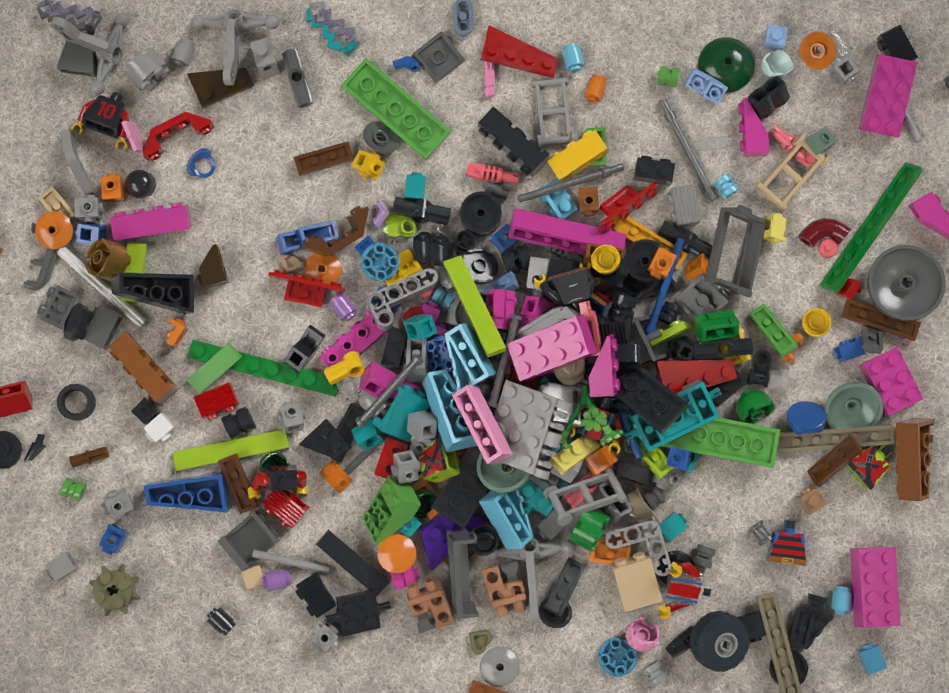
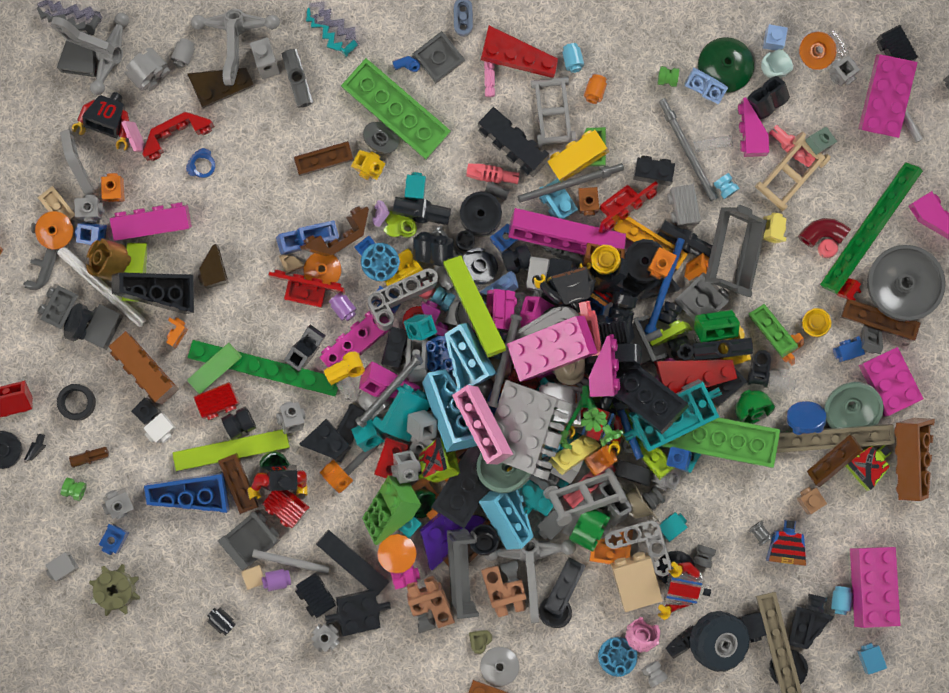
black hair [125,170,156,199] -> none

